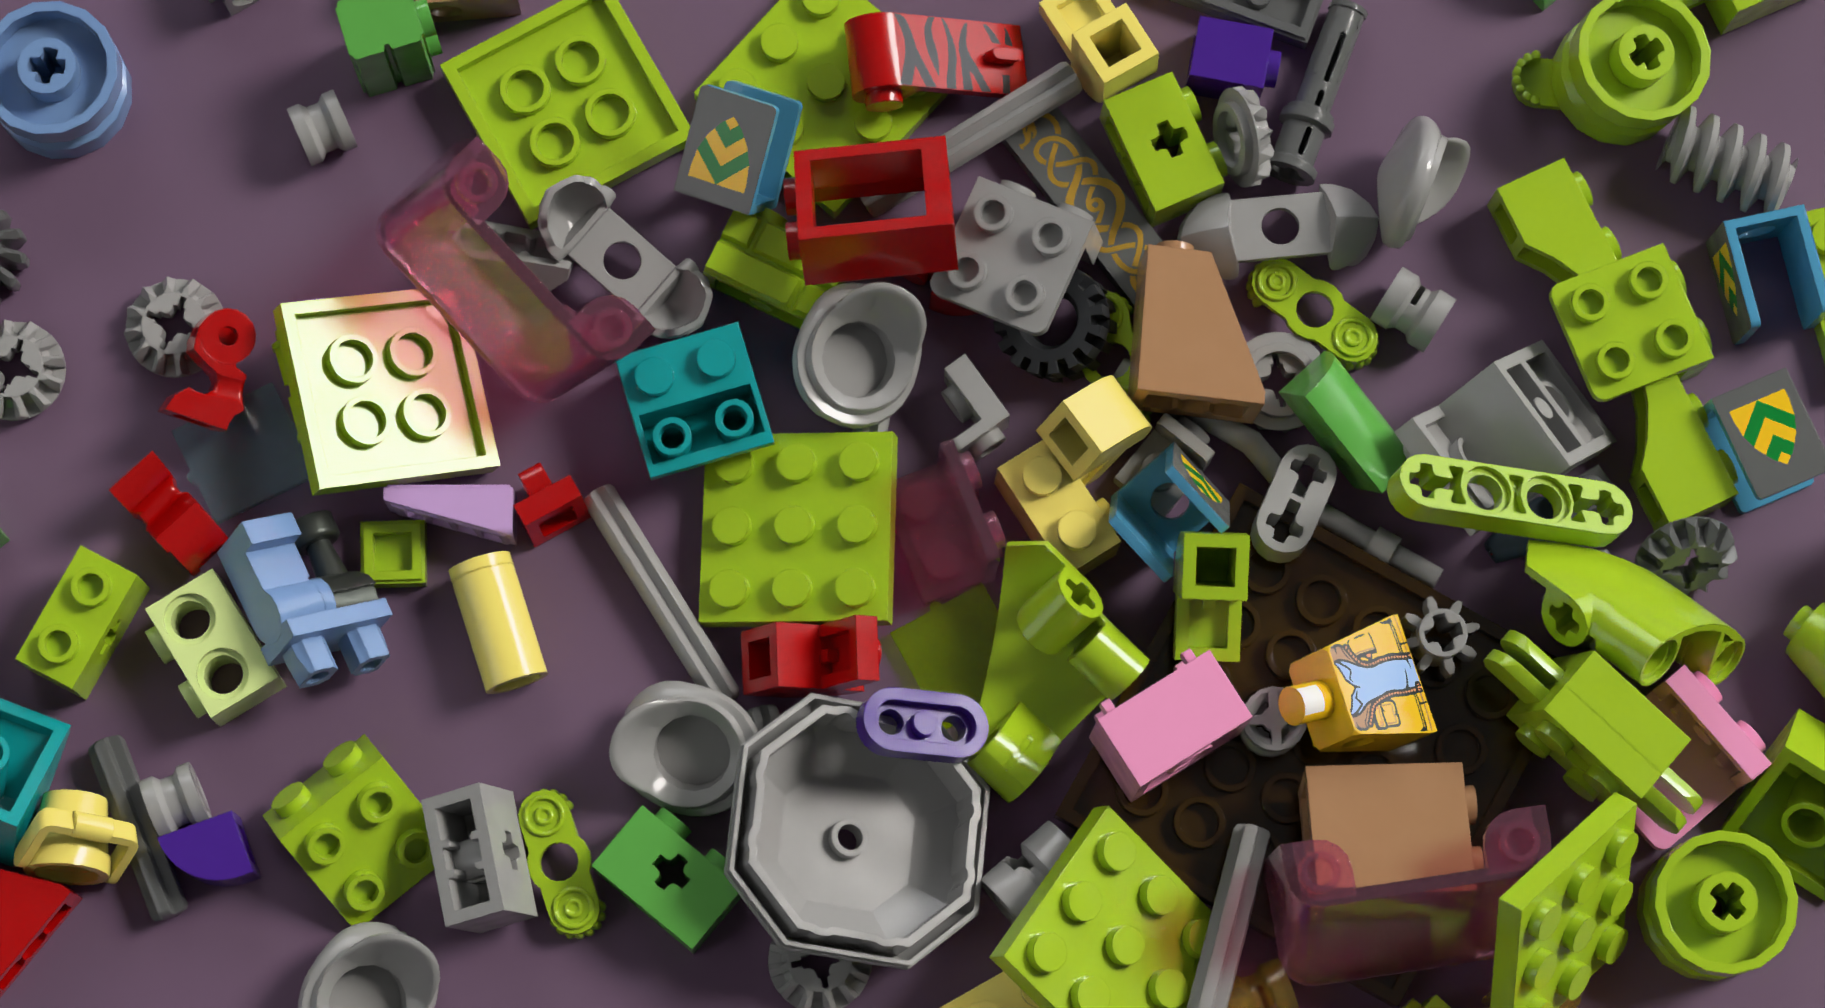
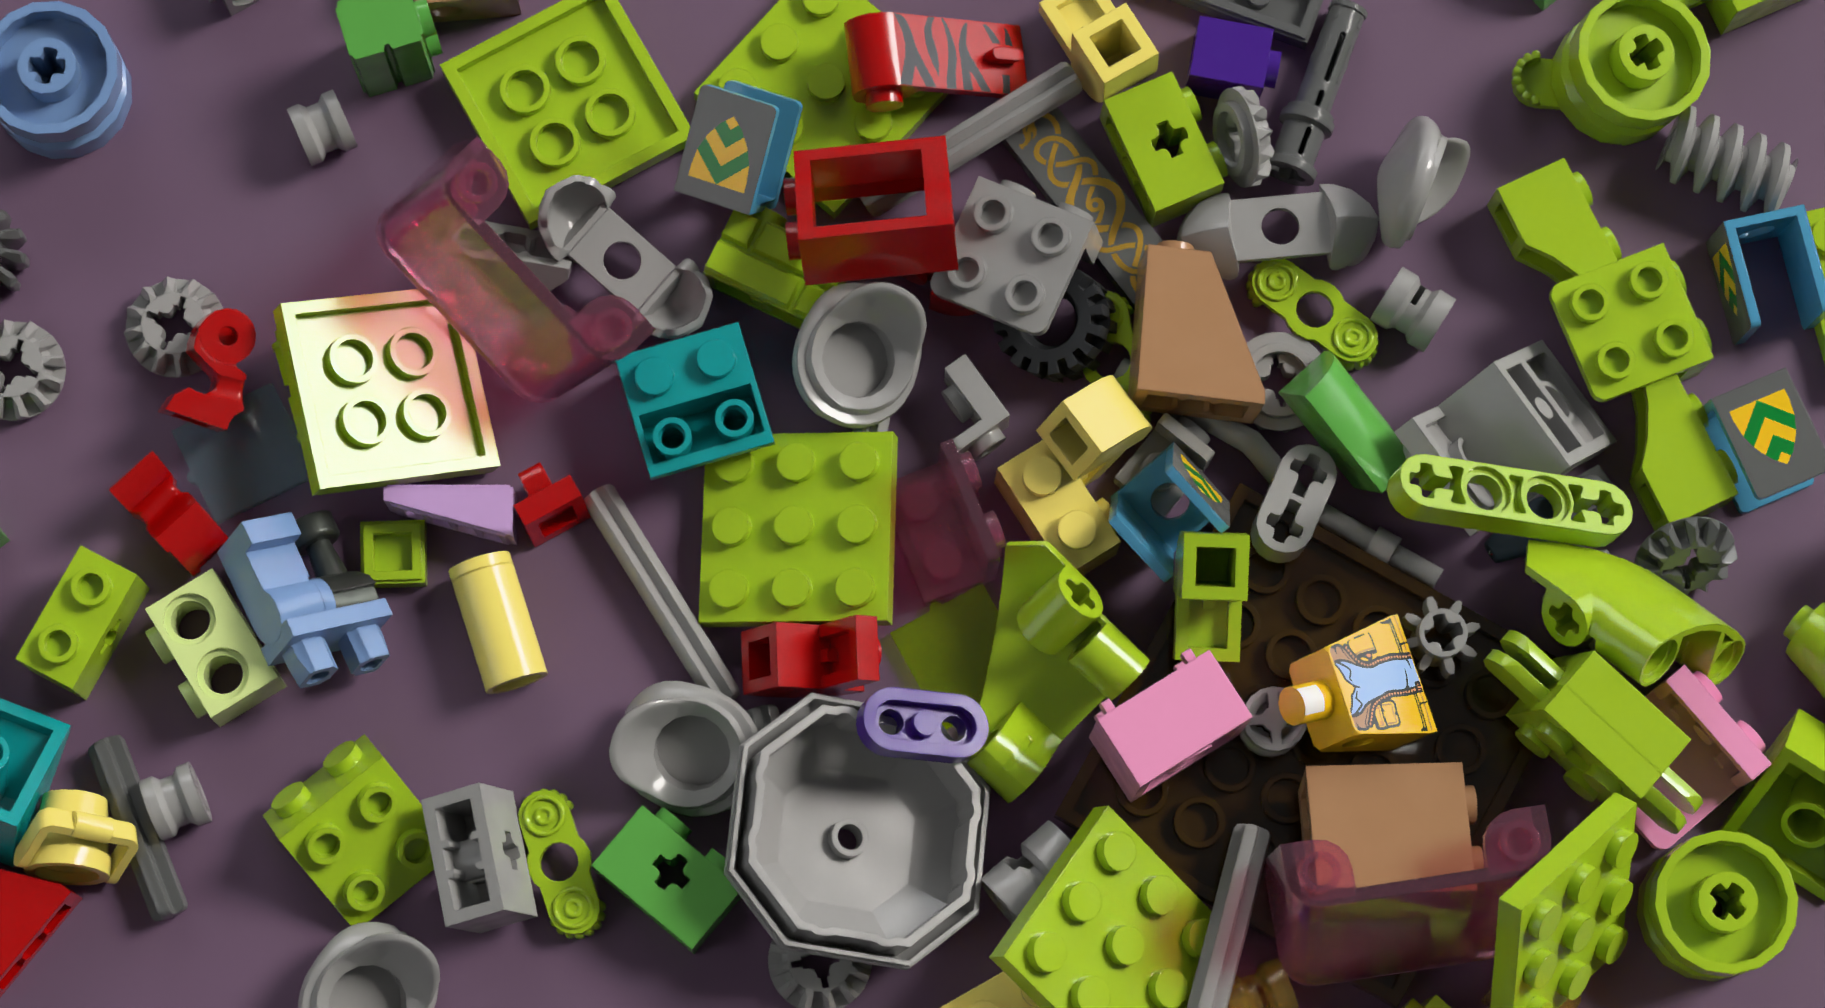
dark purple brick [157,810,262,887] -> none

